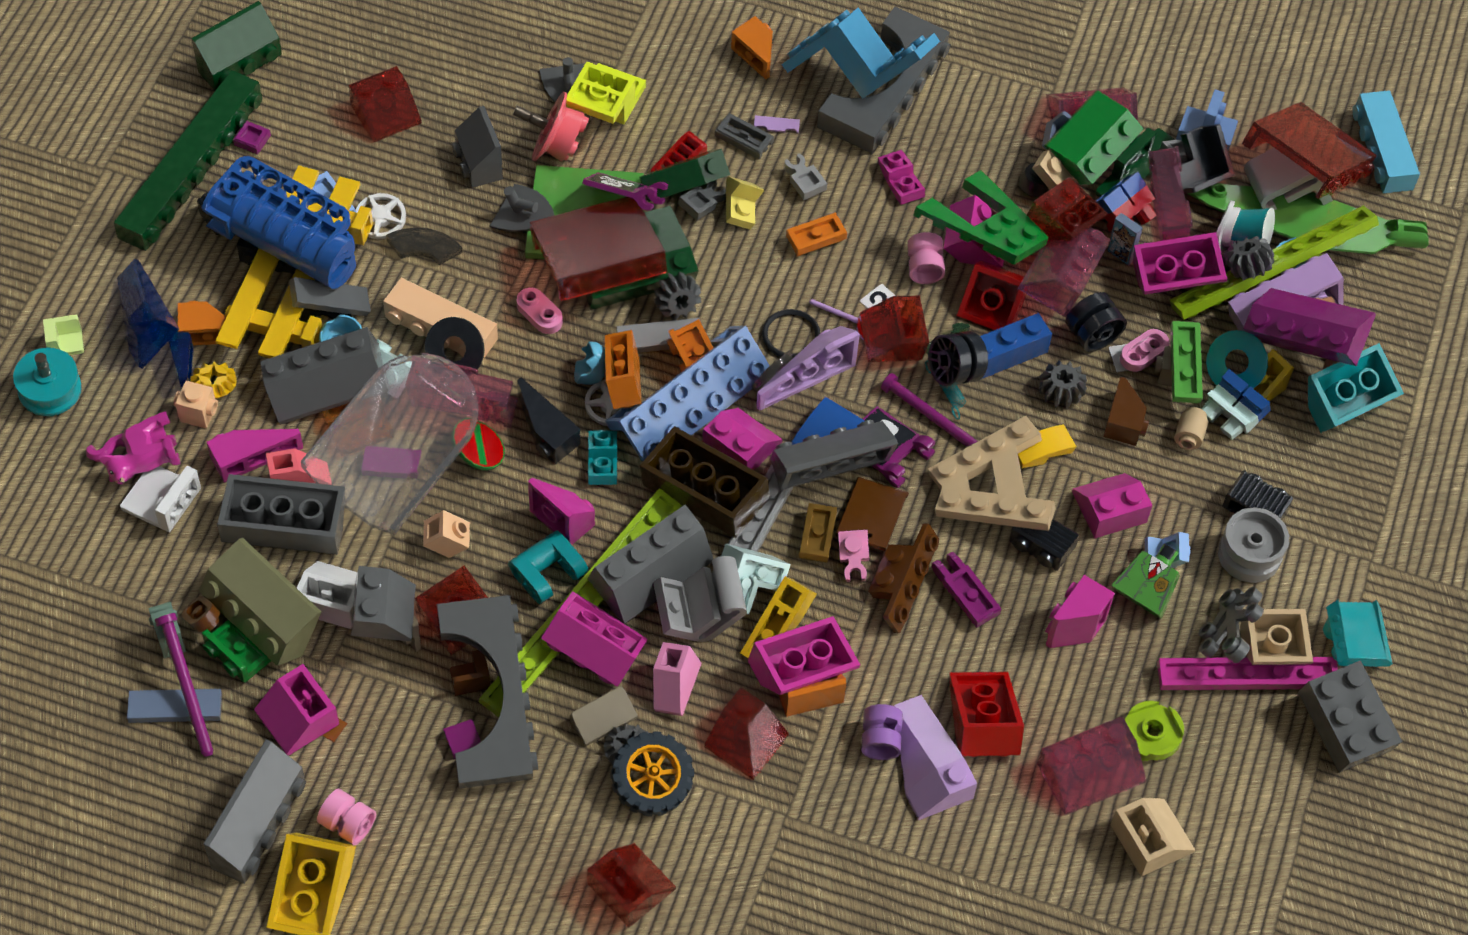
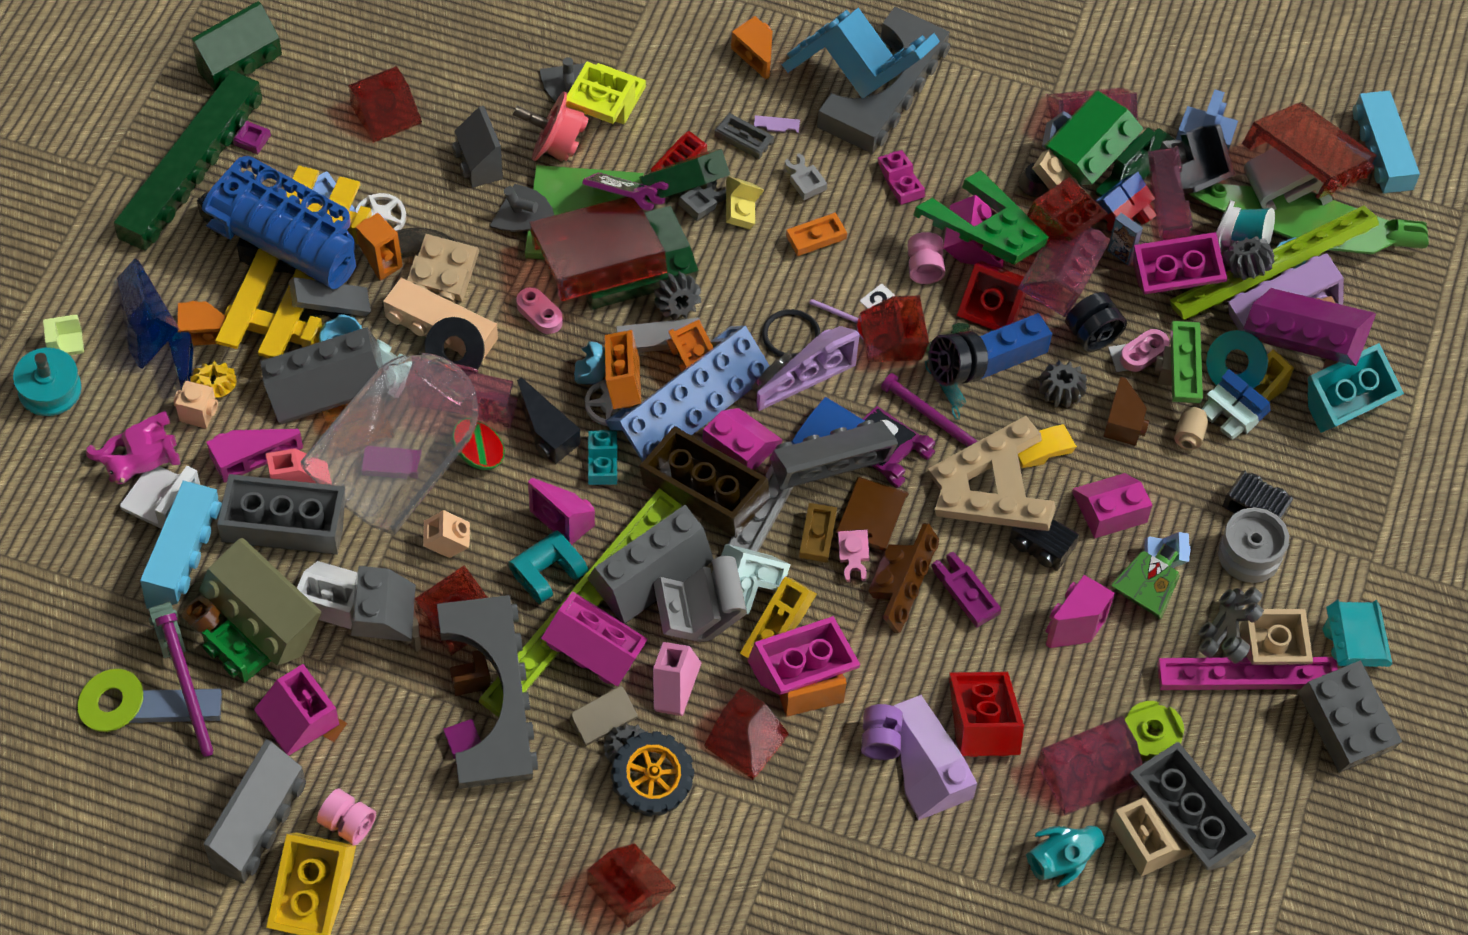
none -> lime gear [78,669,144,732]
none -> medium azure slope [140,480,222,609]
none -> orange slope [355,213,403,281]
none -> tan plate [407,234,479,302]
none -> teal animal [1026,826,1104,888]
none -> dark grey slope [1130,742,1256,870]

